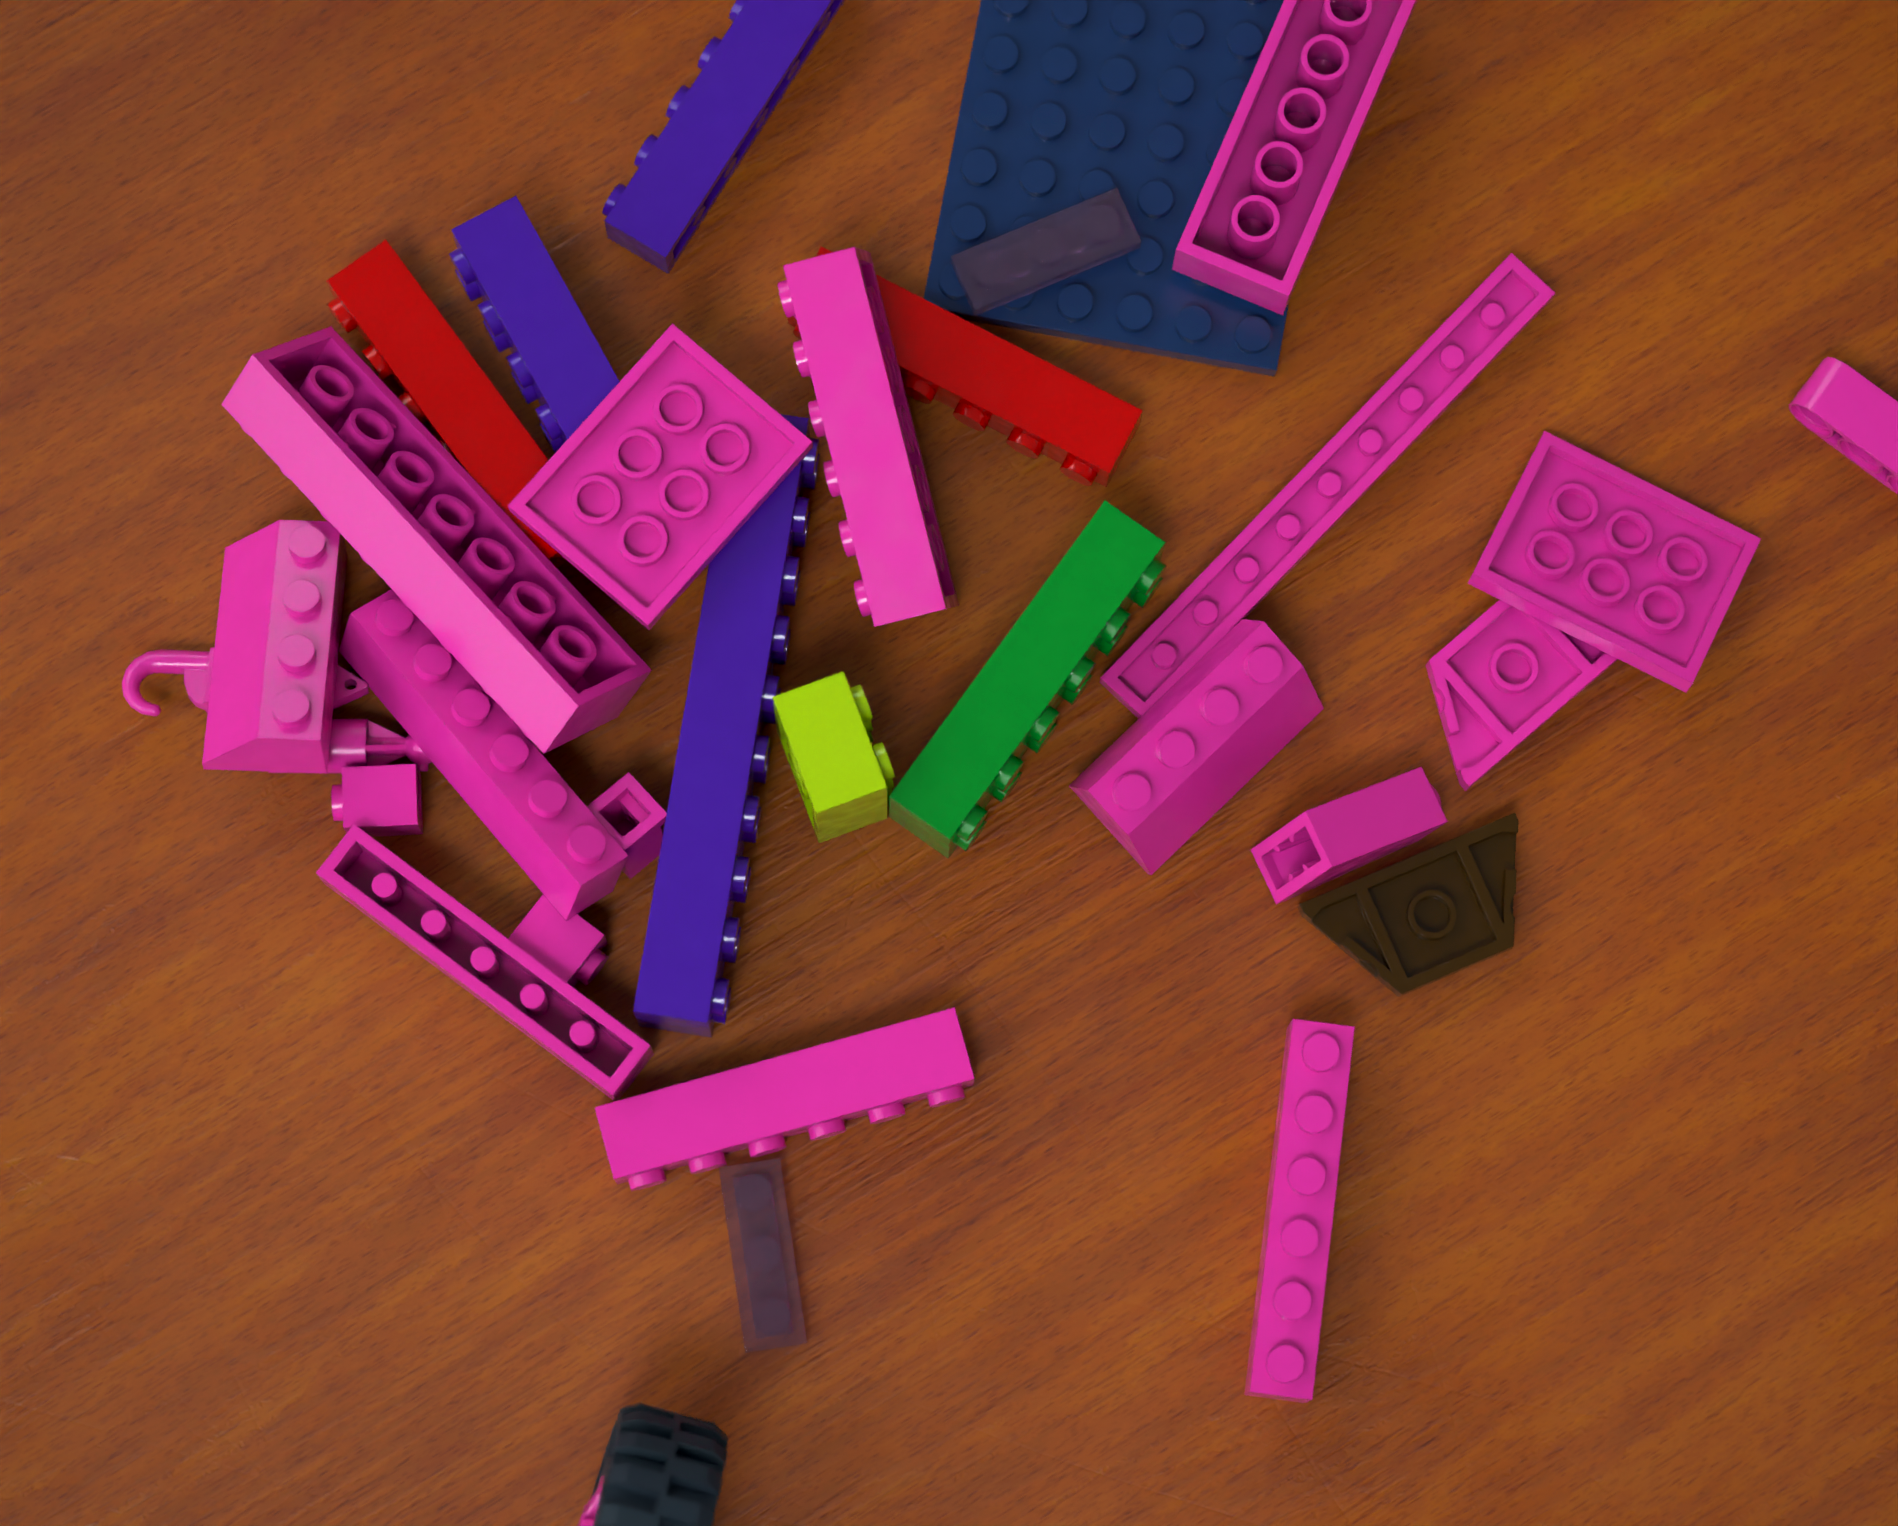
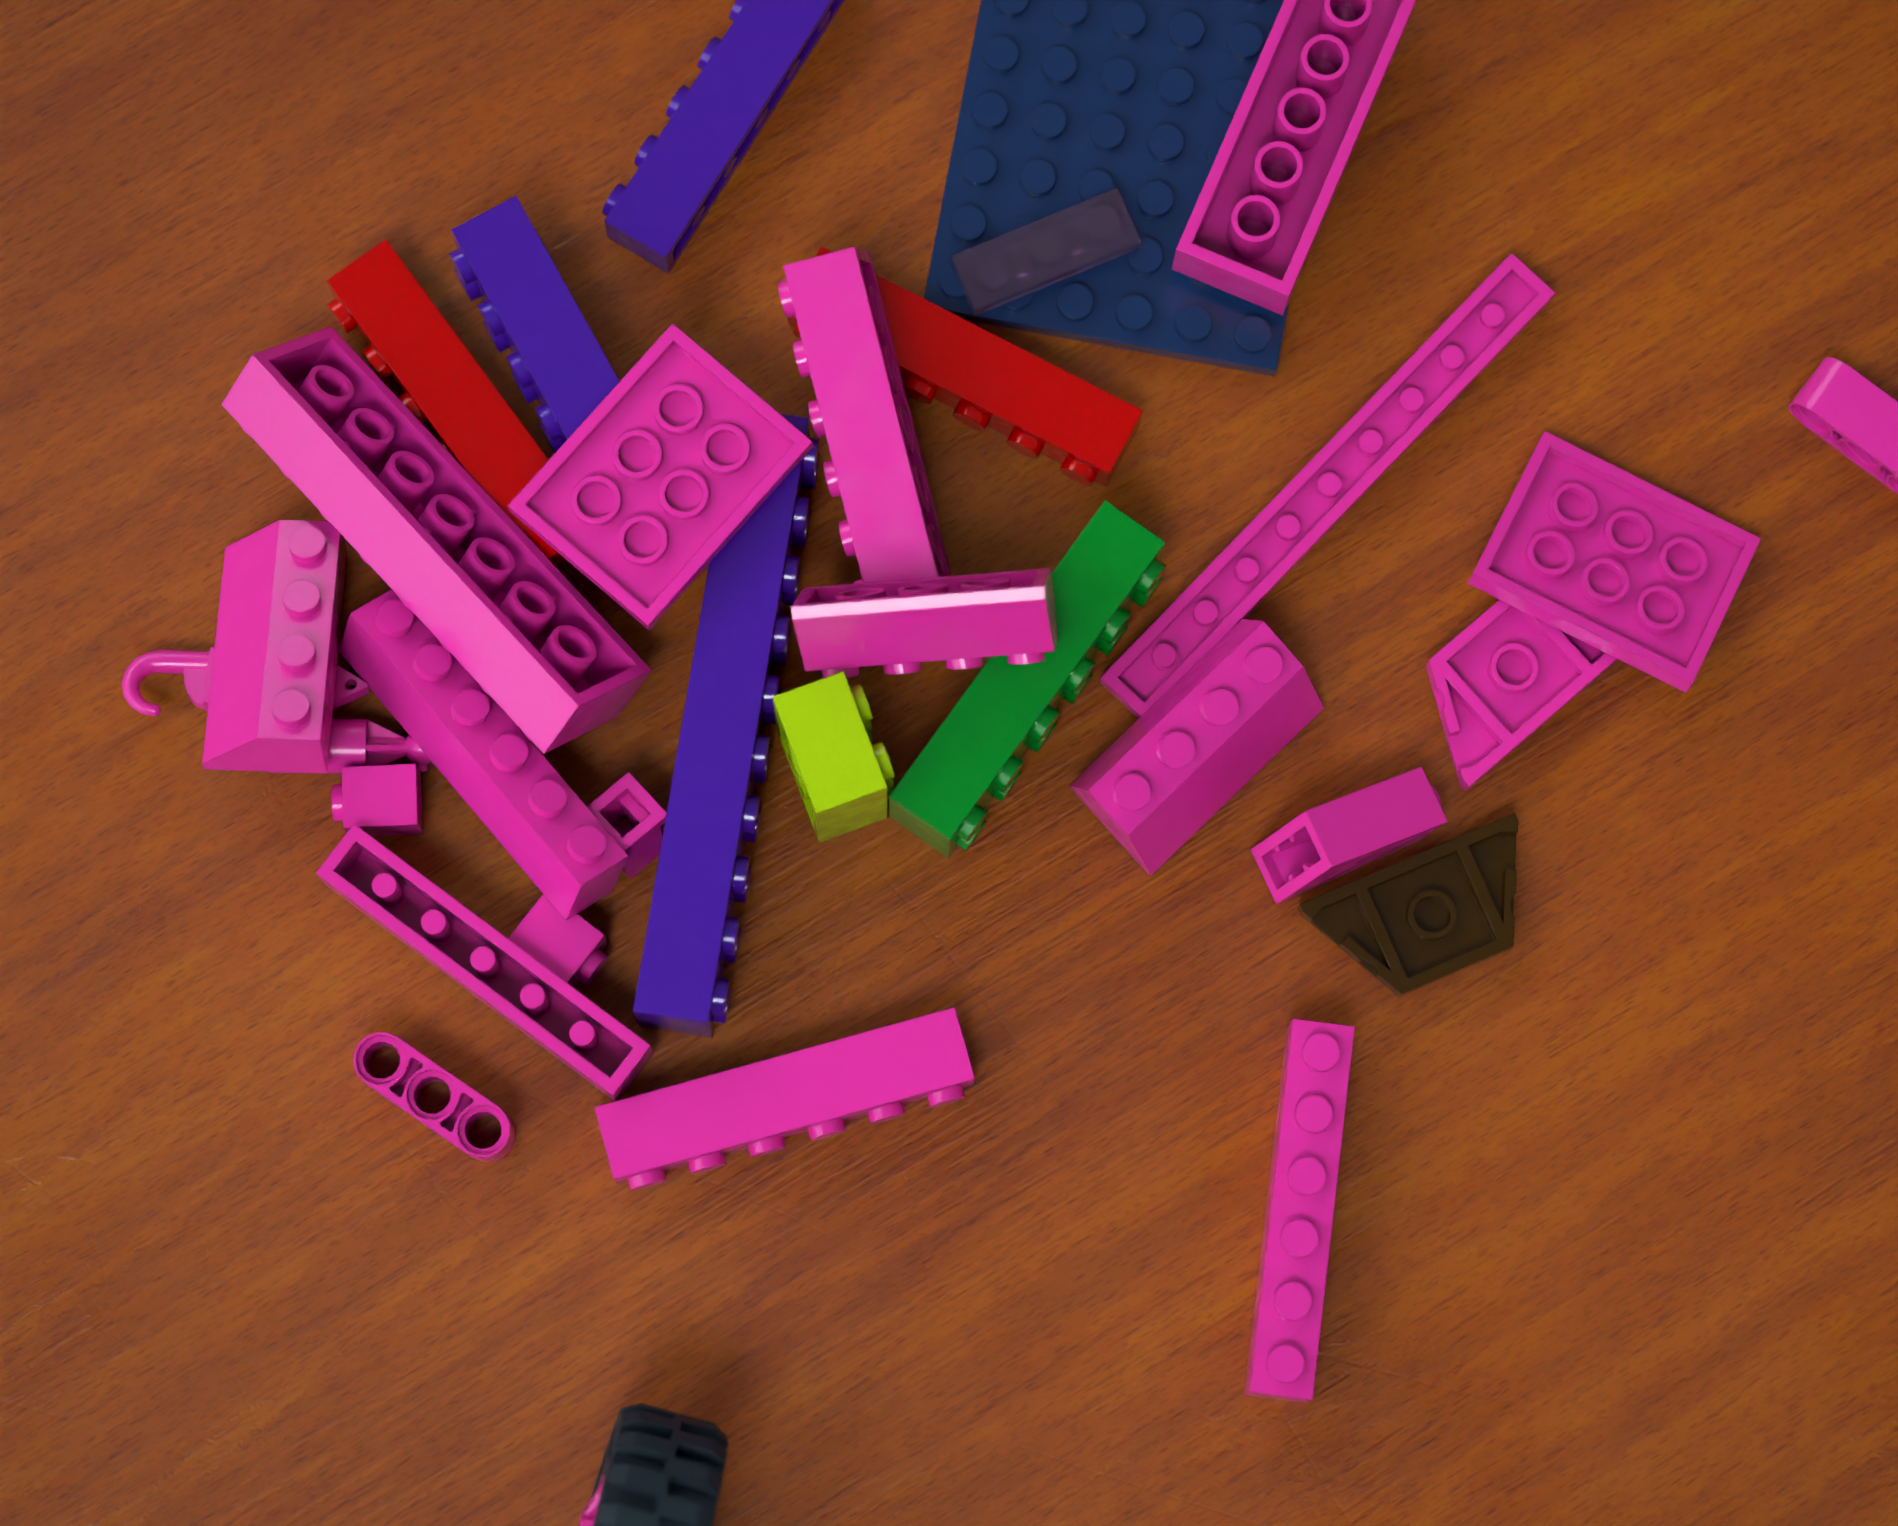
clear purple plate [719,1158,808,1354] -> none
none -> dark pink beam [353,1032,516,1162]
none -> dark pink slope [791,568,1058,678]

